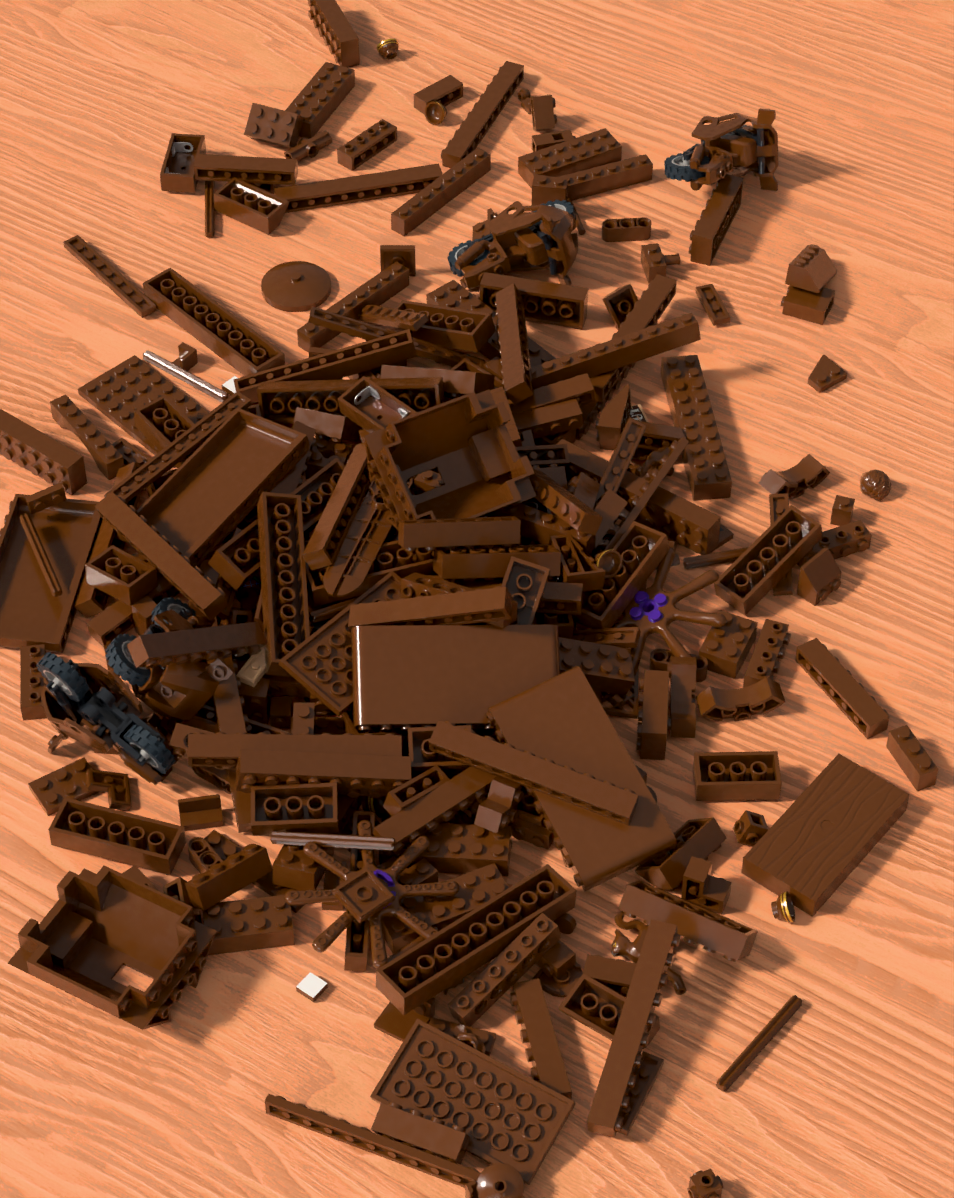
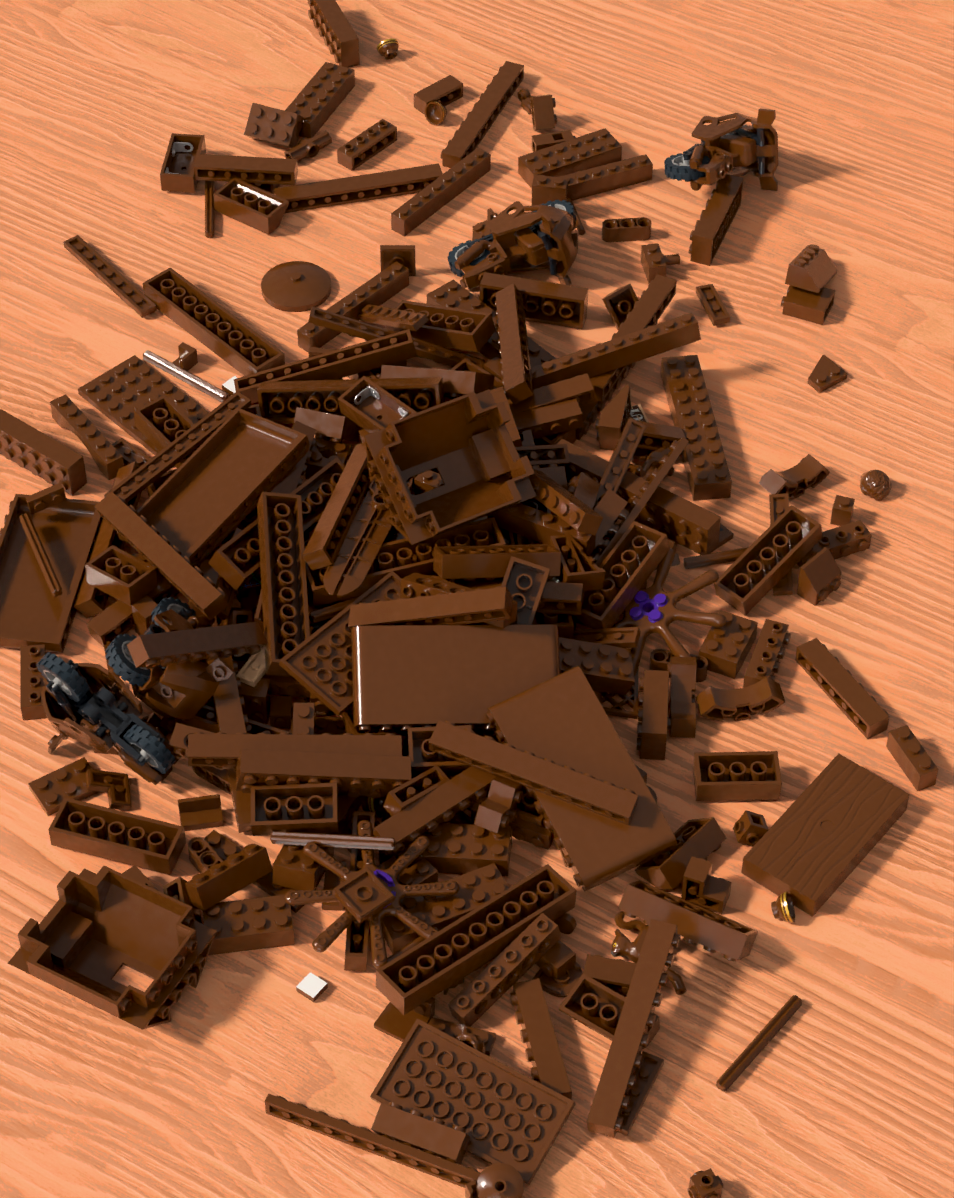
reddish brown brick [398,516,521,551] -> none
reddish brown piece [595,549,622,578] -> none

